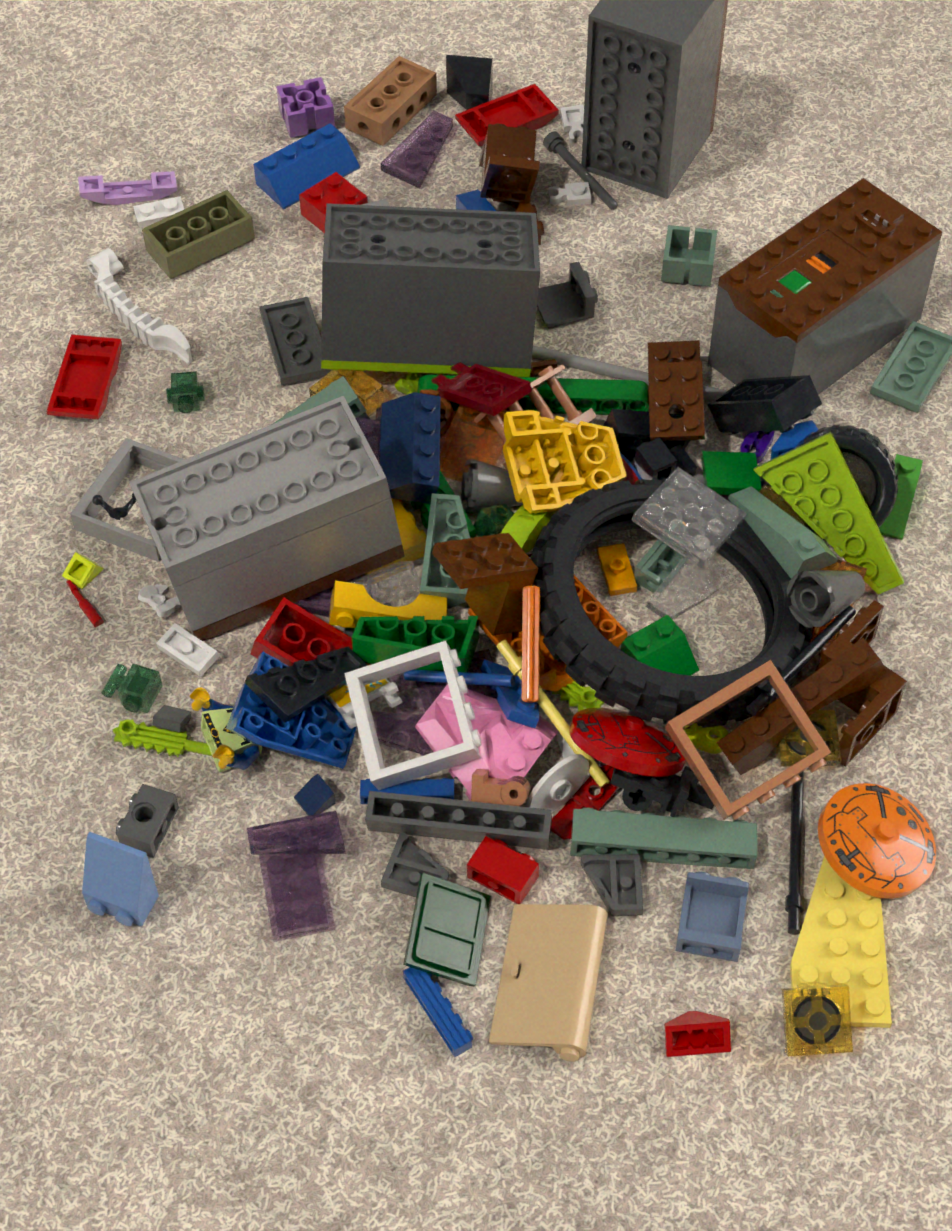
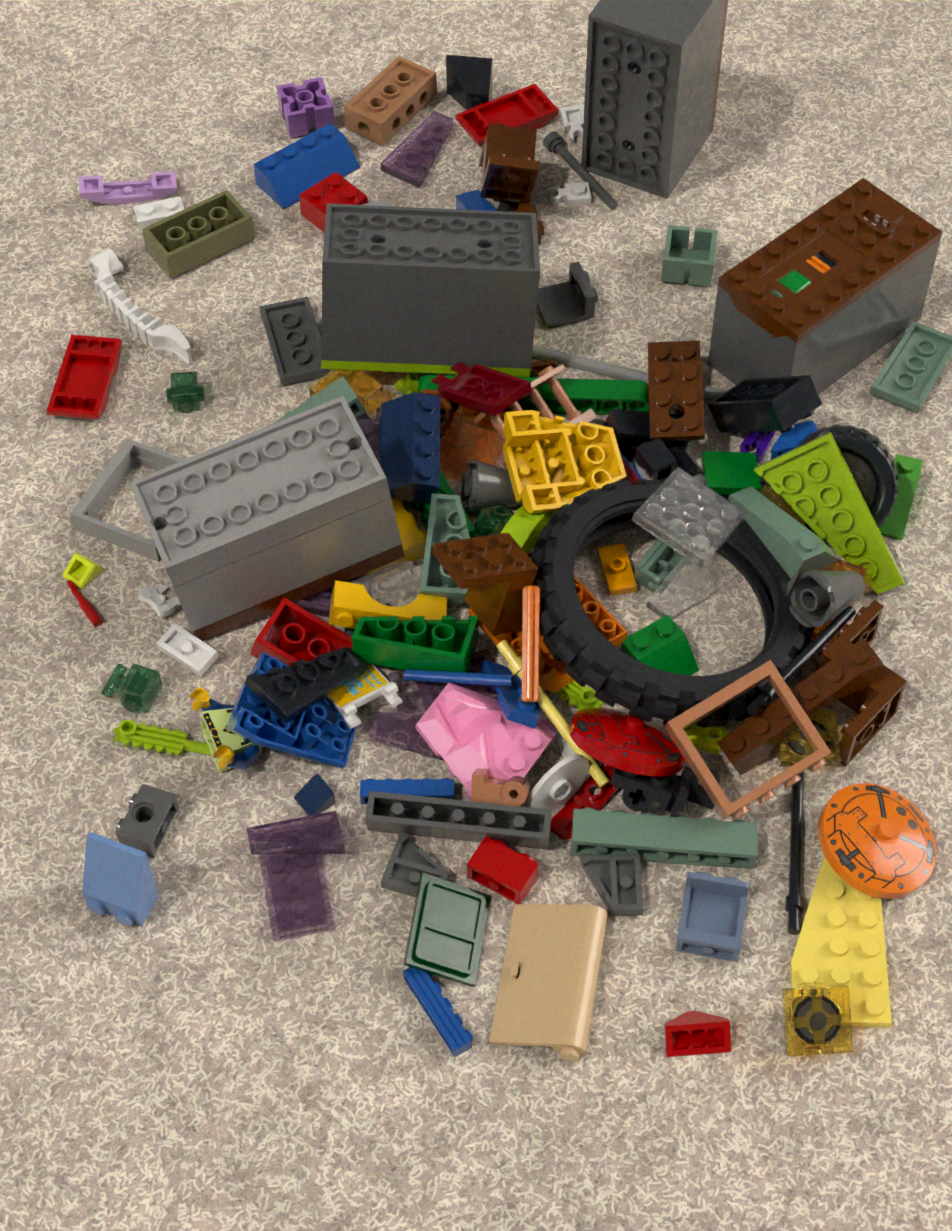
black piece [92,493,137,520] -> none
dark grey tile [152,705,191,732] -> none
white window [344,641,482,790] -> none

